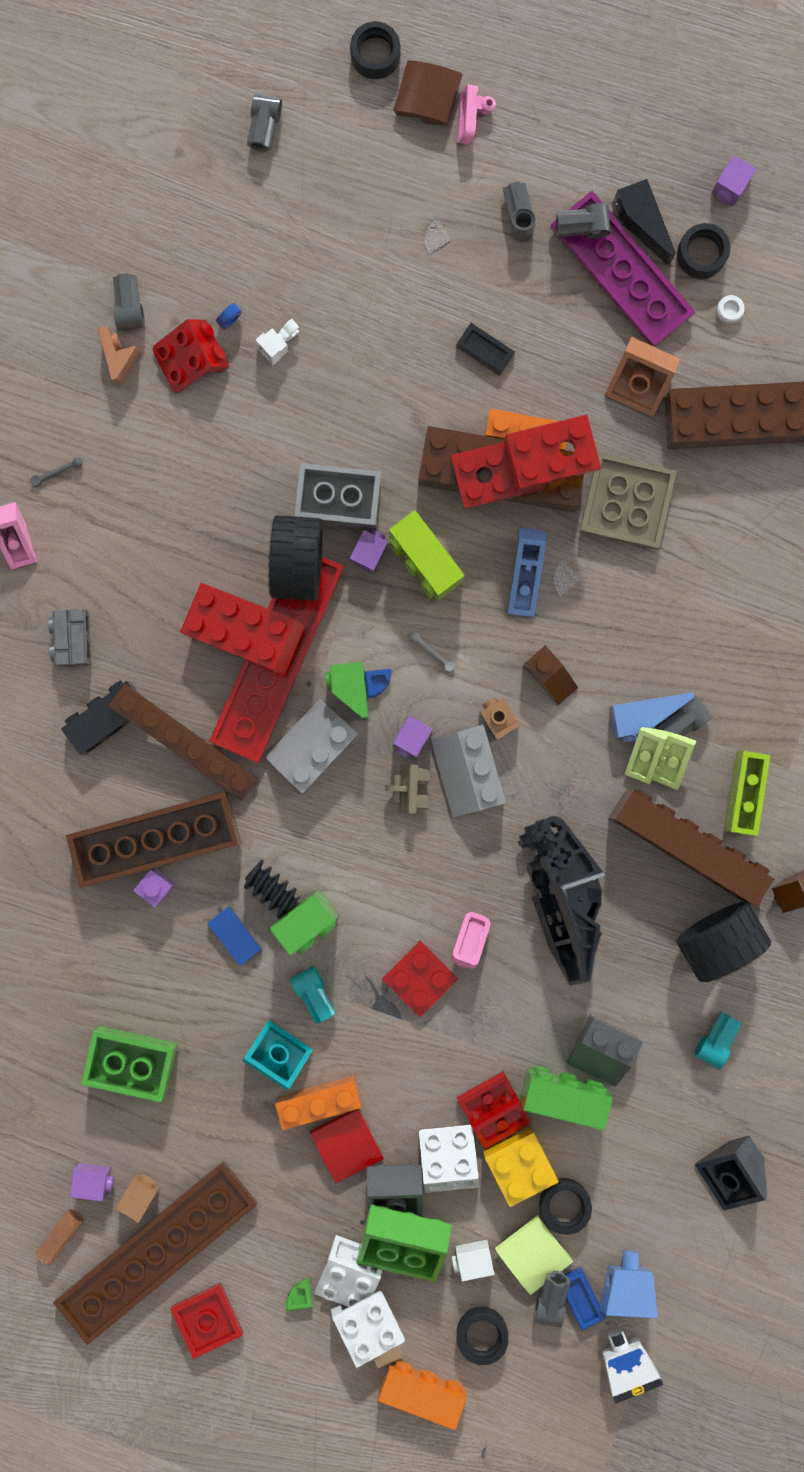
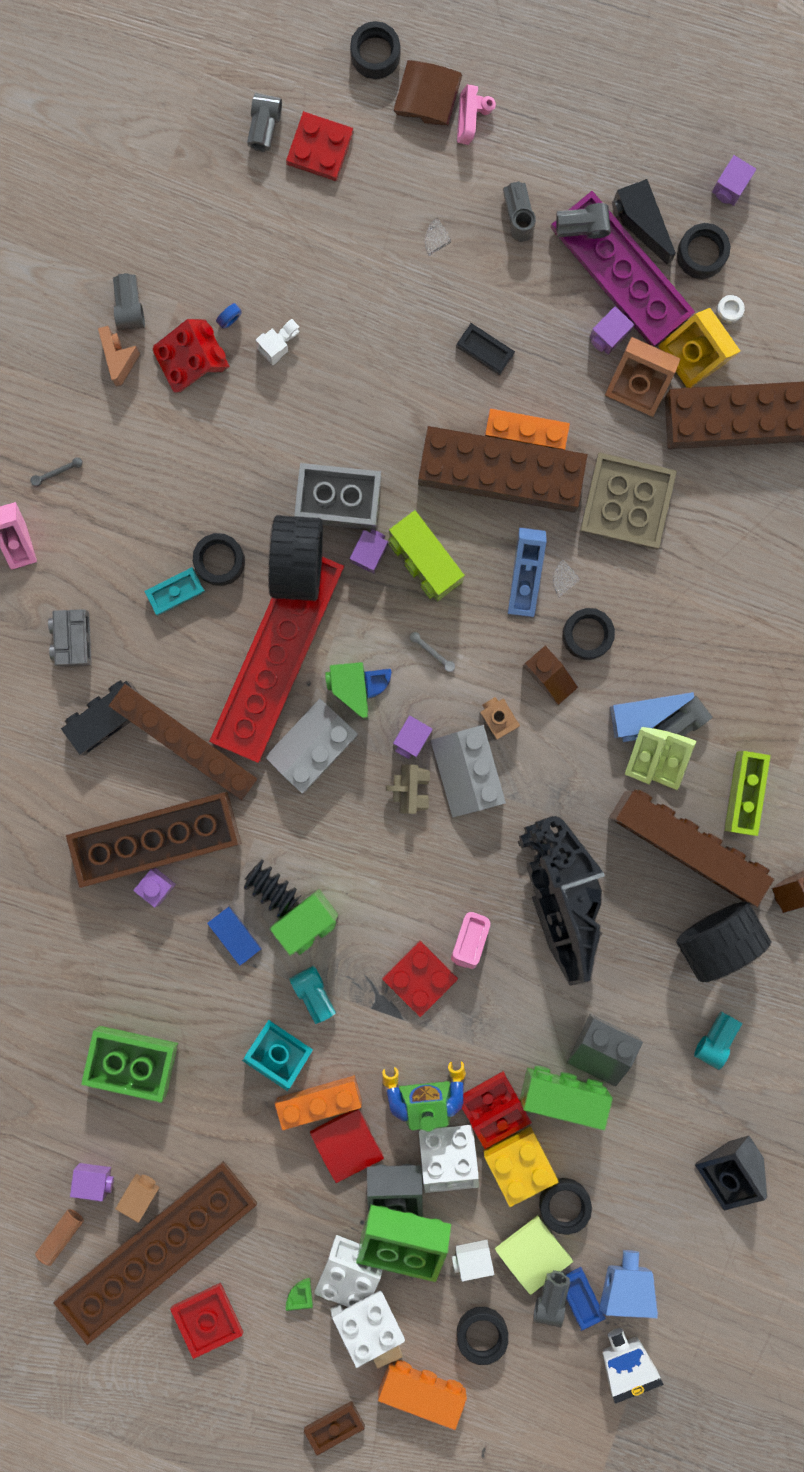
red brick [180,583,305,676] -> none
red bracket [451,414,601,510] -> none
none -> teal plate [144,567,205,616]
none -> black tyre [192,533,245,586]
none -> red plate [286,111,354,182]
none -> reddish brown plate [304,1401,365,1456]
none -> torso [382,1062,466,1132]
none -> black tyre [562,608,615,660]
none -> medium lavender brick [589,307,634,355]
none -> yellow slope [658,308,741,388]

